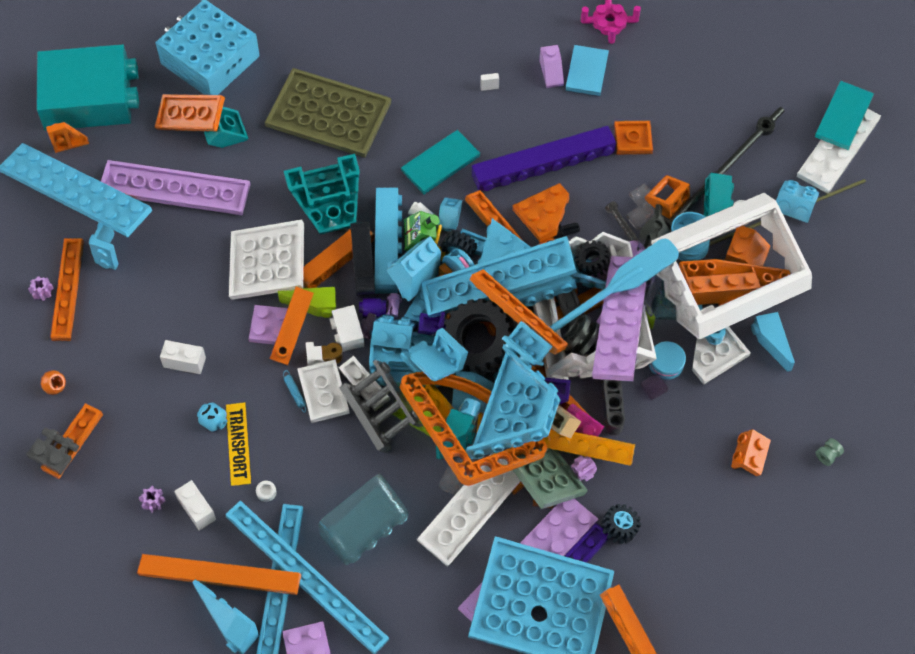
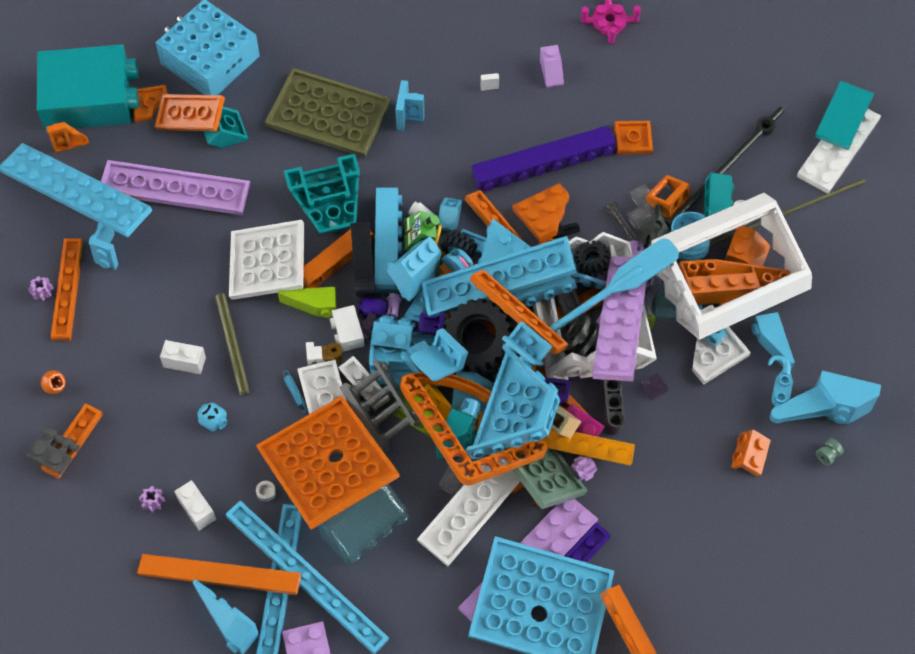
yellow sticker [226,403,251,486] -> none
lavender plate [249,305,288,345] -> none
orange piece [270,287,314,366] -> none
teal tile [401,130,480,195] -> none
medium azure tile [565,45,609,96] -> none
black wheel [601,504,641,544] -> none
medium azure head [649,341,686,380] -> none
medium azure bracket [776,180,819,223] -> none
none -> orange tile [133,85,168,122]
none -> olive axle [215,293,250,396]
none -> orange plate [256,396,400,530]
none -> medium azure bracket [395,80,424,131]
none -> medium azure slope [768,355,881,424]

